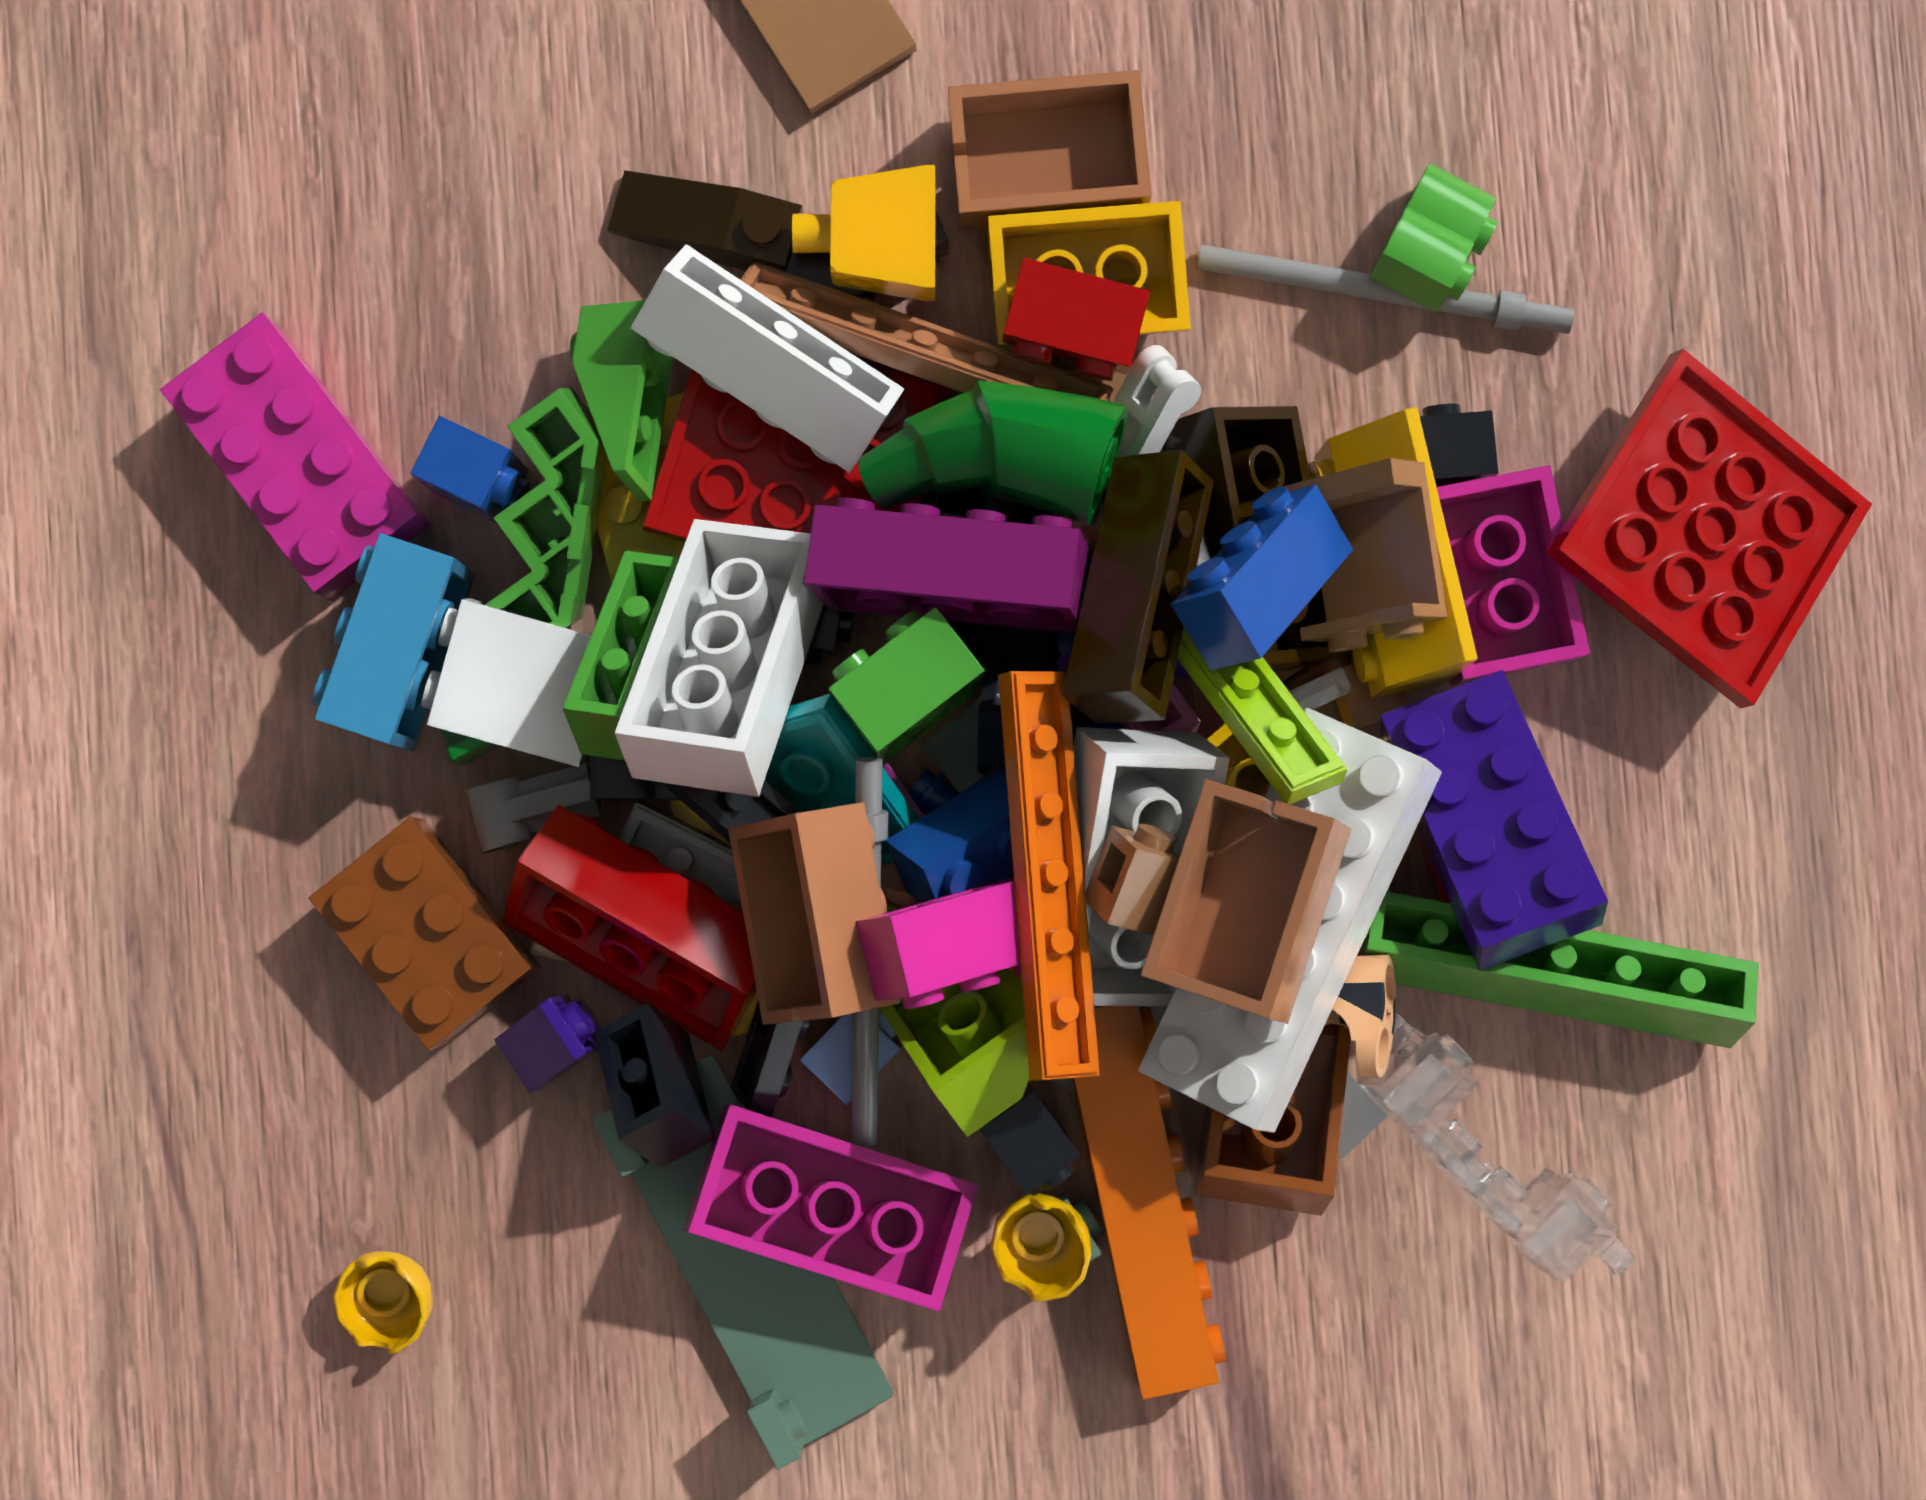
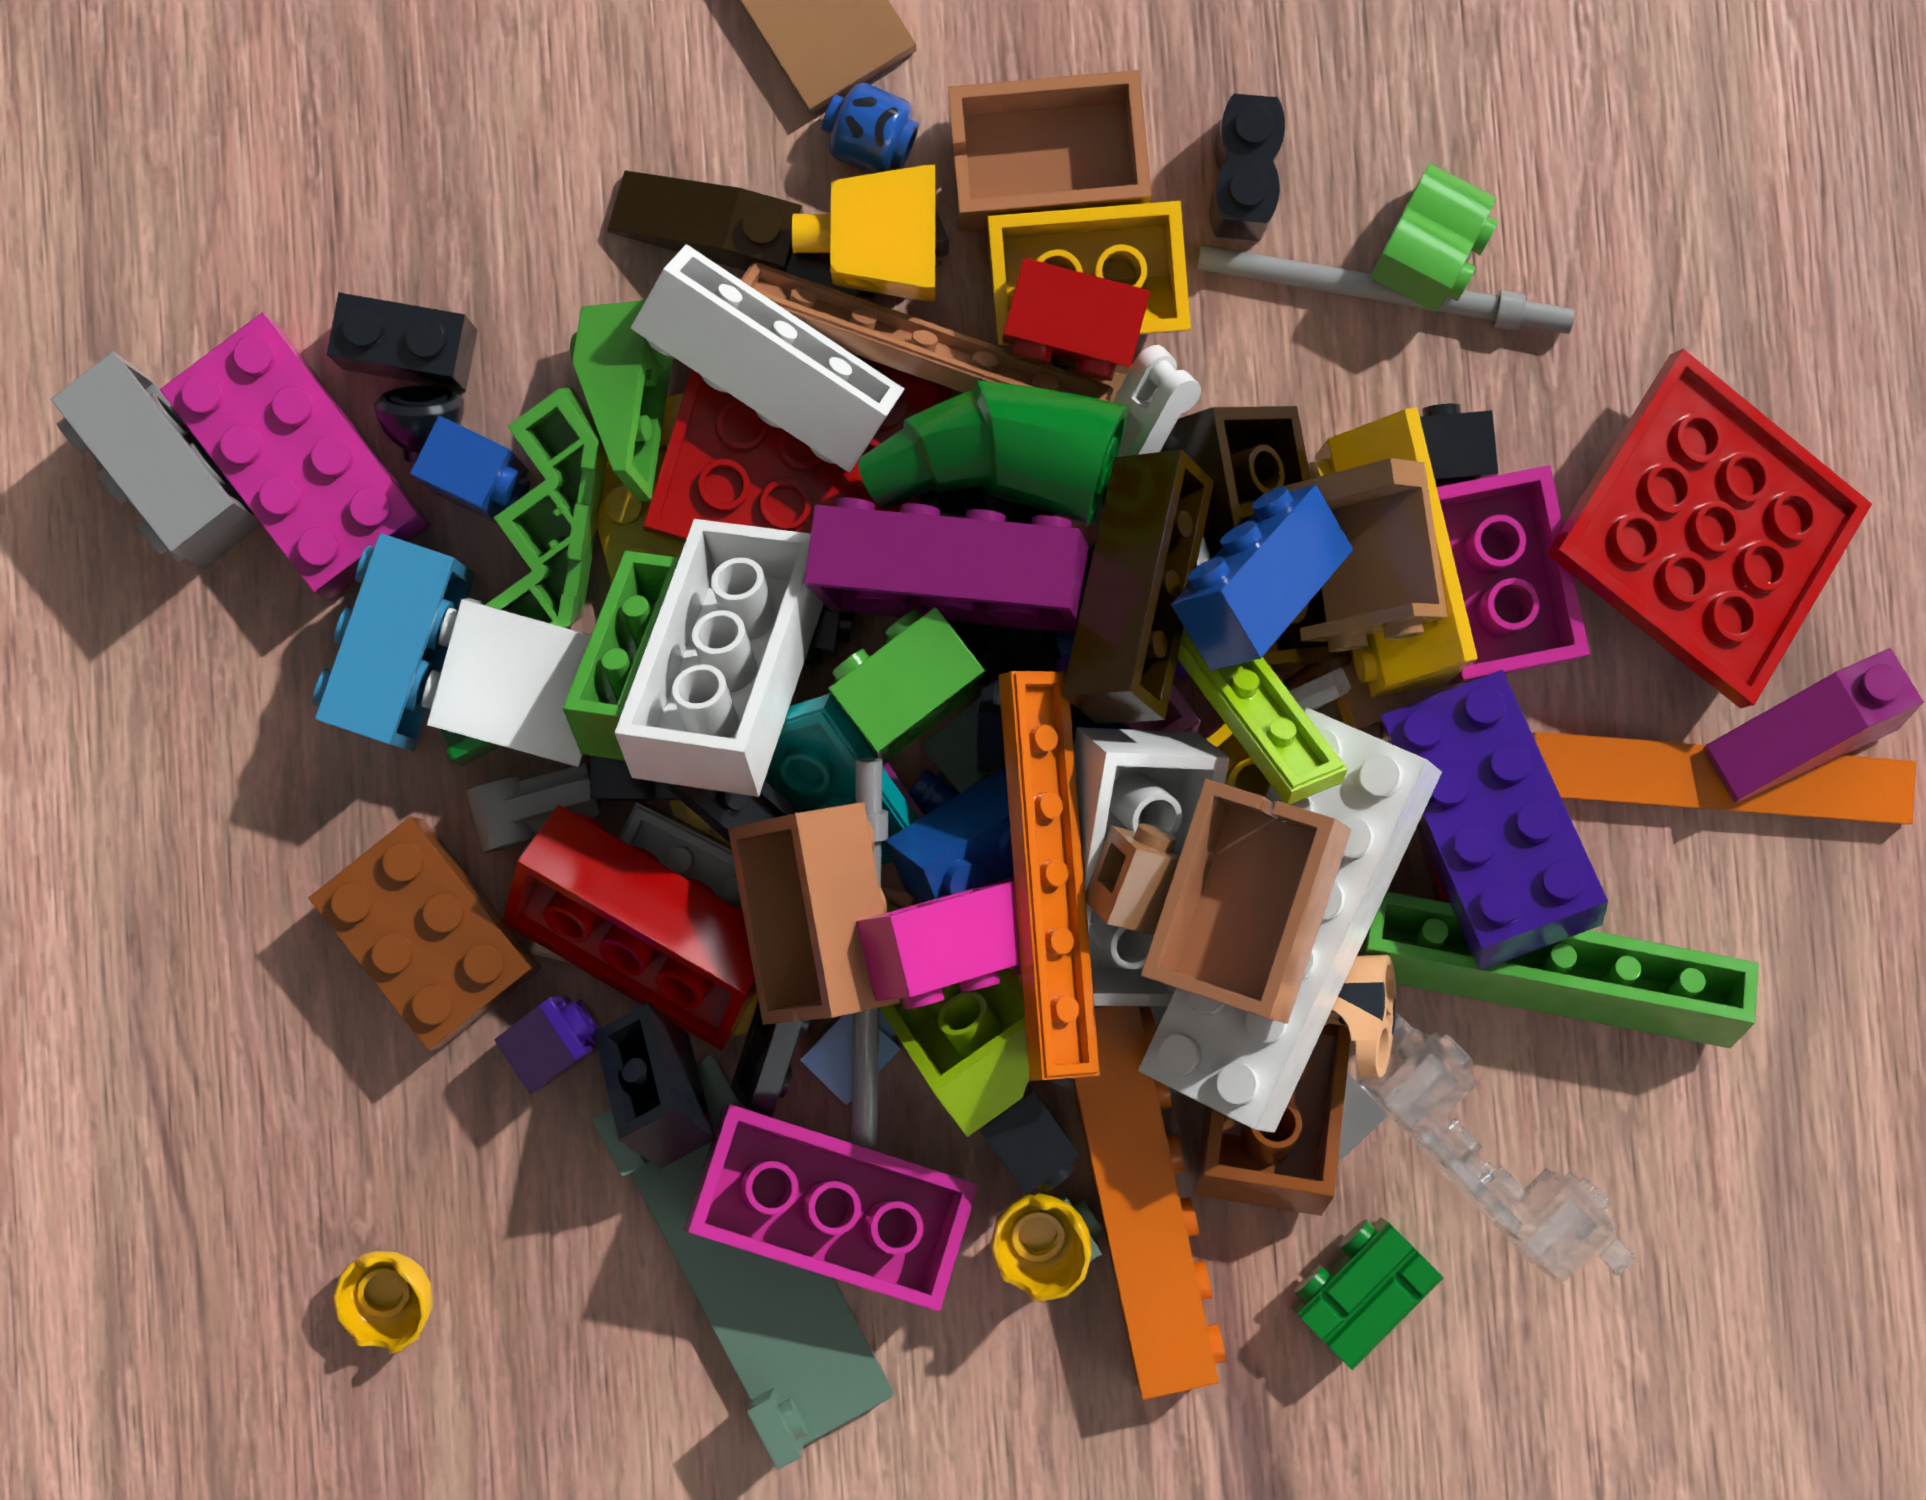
none -> light grey brick [50,351,261,568]
none -> black brick [327,292,477,391]
none -> black brick [374,385,464,463]
none -> blue head [821,82,920,174]
none -> black brick [1209,93,1285,241]
none -> green brick [1291,1217,1444,1370]
none -> orange tile [1532,732,1916,825]
none -> magenta slope [1703,647,1924,804]

